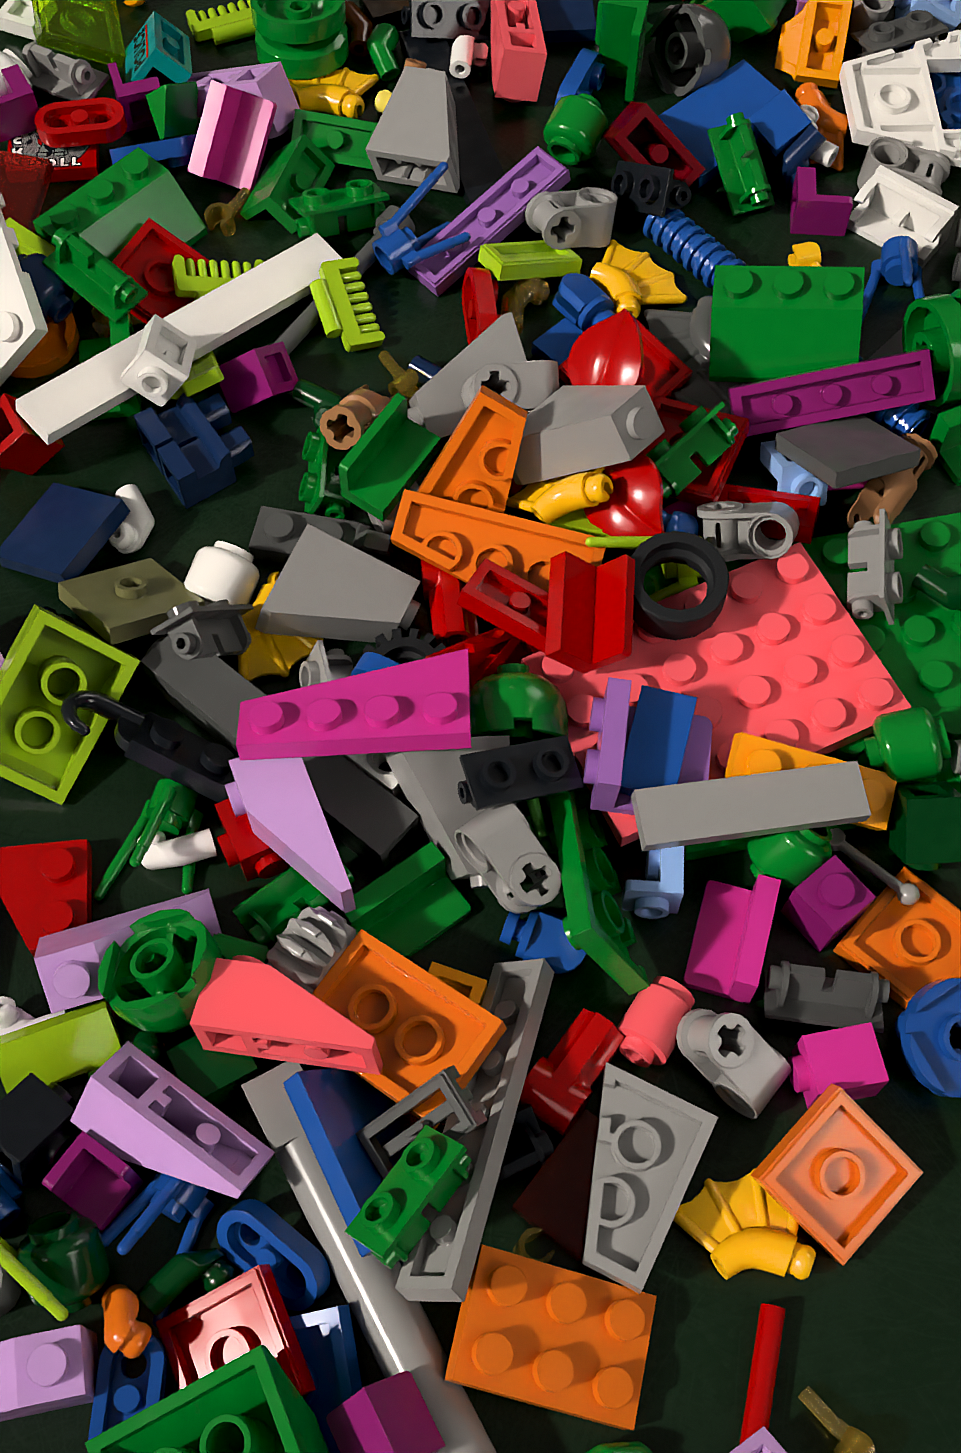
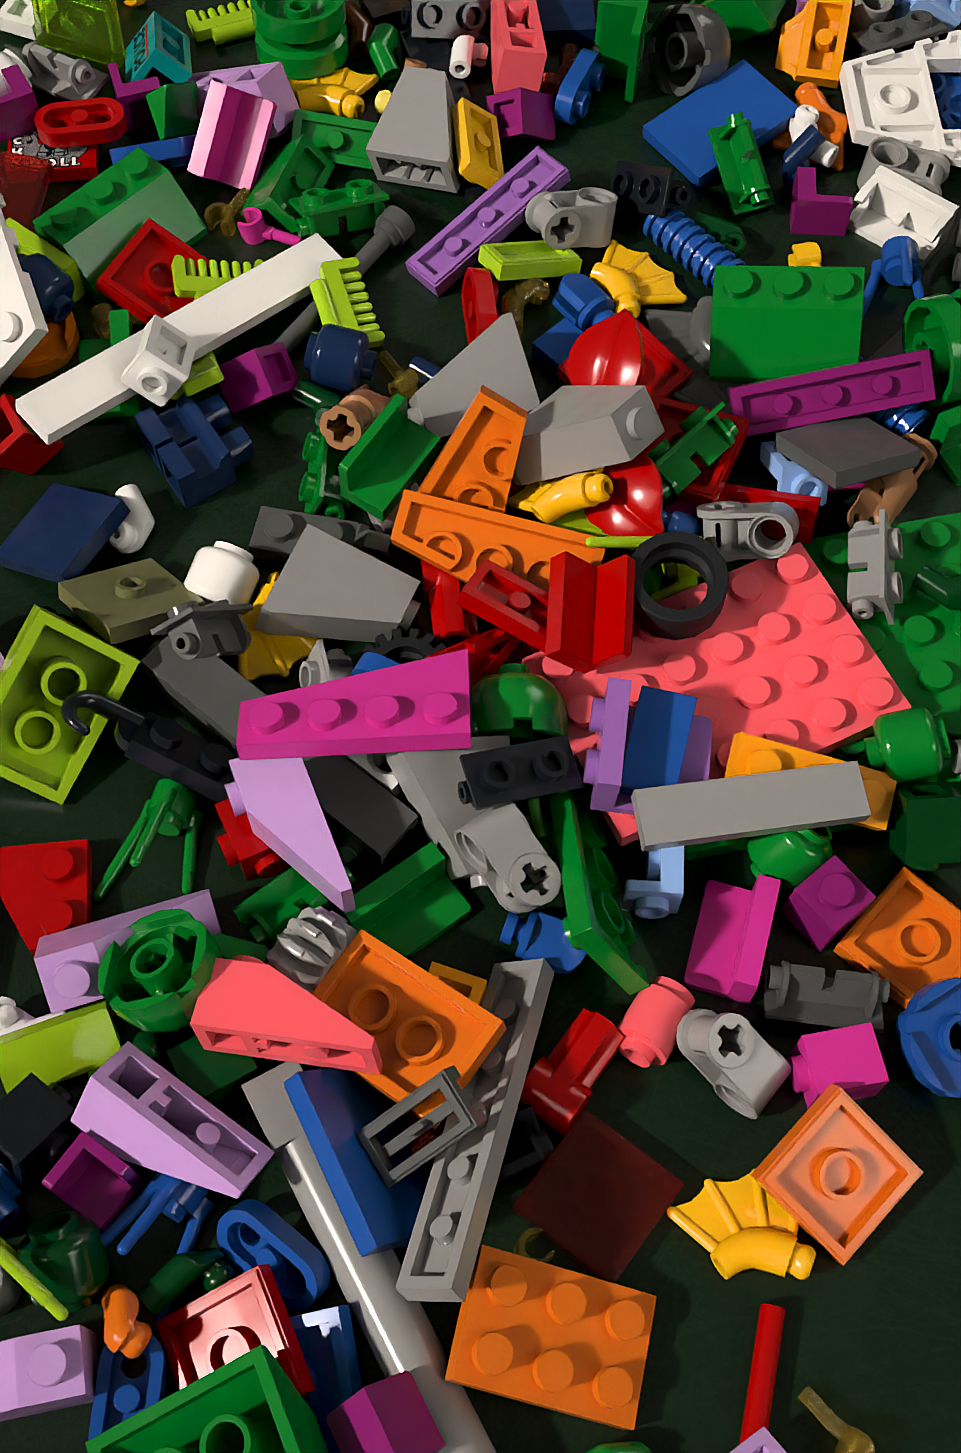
green hinge [42,227,148,324] -> none
white arm [137,828,217,870] -> none
green hinge [344,1125,472,1270] -> none
blue plant [372,162,471,275] -> none
light grey piece [461,360,560,415] -> none
green head [543,93,608,165] -> none
light grey wing [582,1062,718,1294] -> none
dark red slope [603,101,705,187] -> none
blue tile [748,89,812,157] -> none
light grey hinge [830,828,920,905] -> none
none -> dark pink hand [237,207,303,246]
none -> dark blue head [304,324,377,392]
none -> yellow plate [451,97,504,189]
none -> magenta panel [486,87,555,144]
none -> clear red arm [542,43,580,95]
none -> dark green arm [694,210,748,259]

